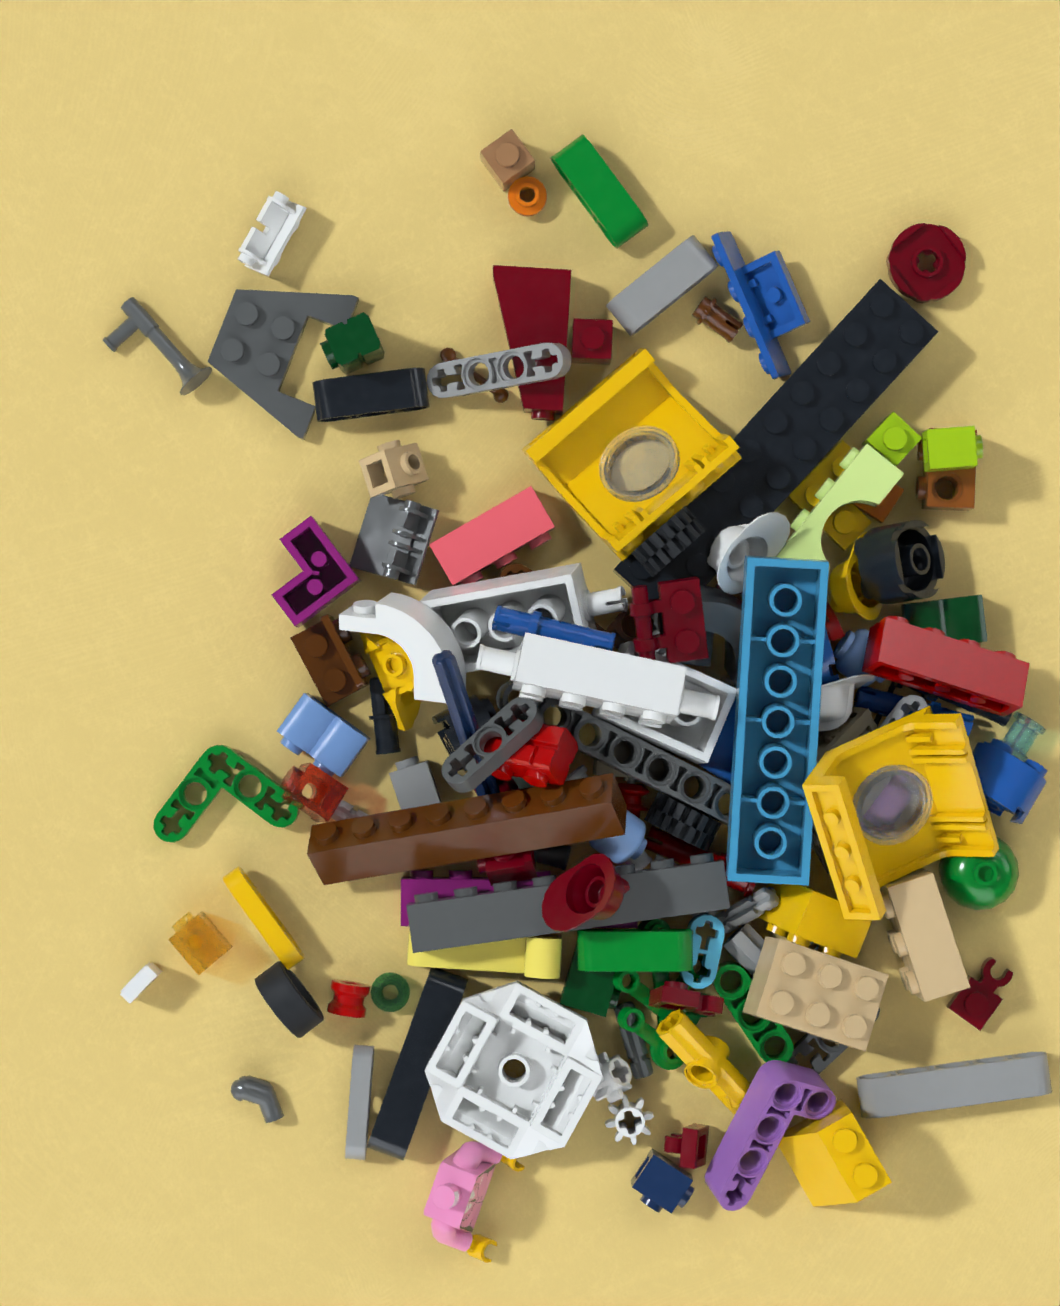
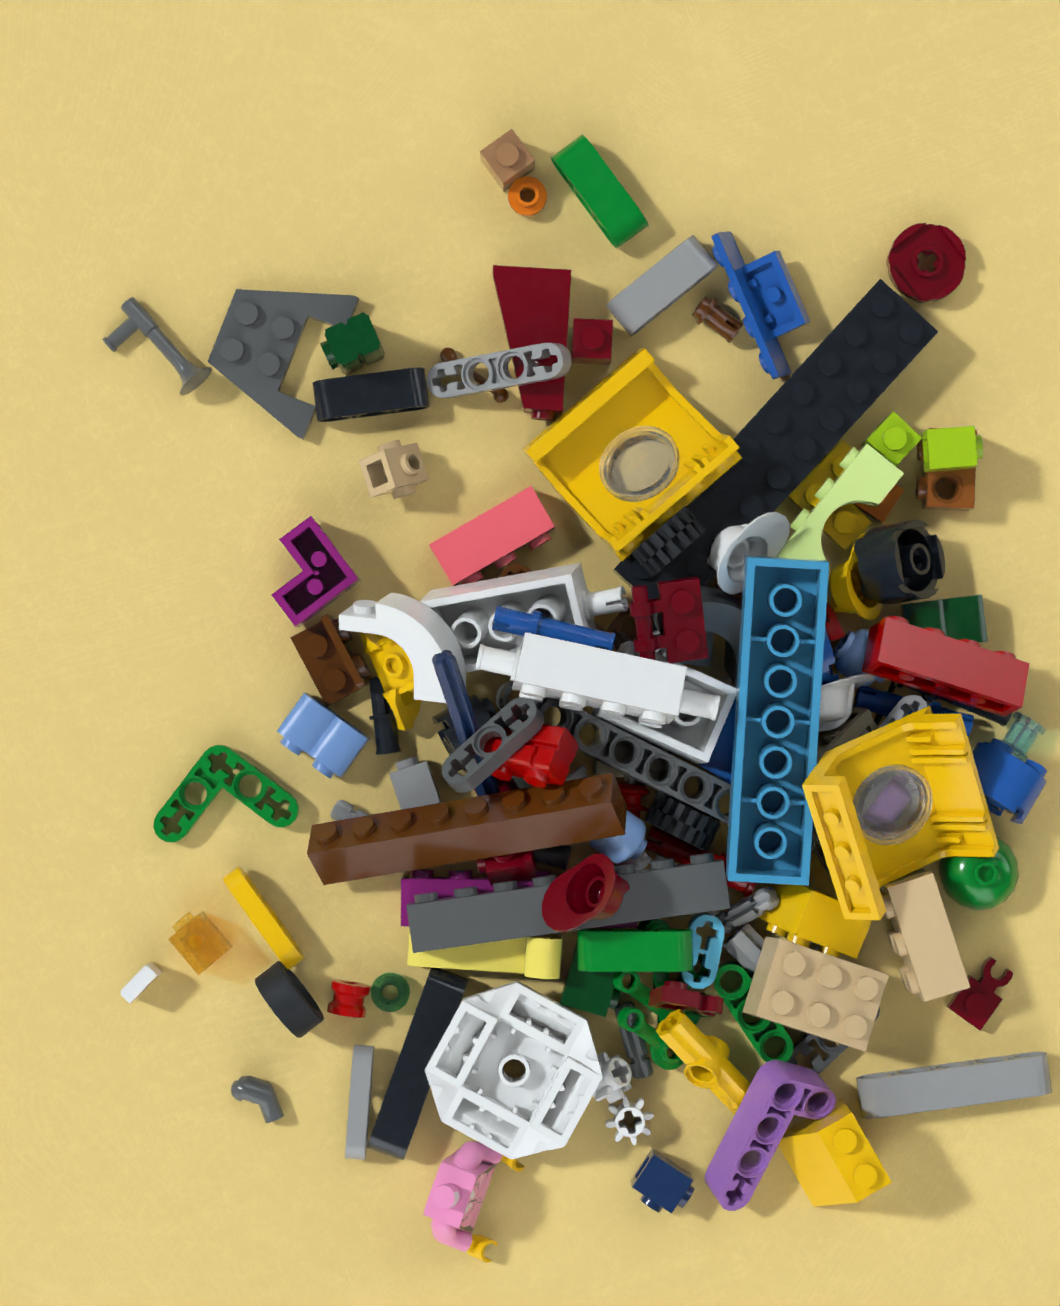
white hinge [238,191,307,277] -> none
clear red brick [281,763,349,823] -> none
dark grey hinge [350,495,439,586] -> none
dark red tile [664,1123,709,1169] -> none

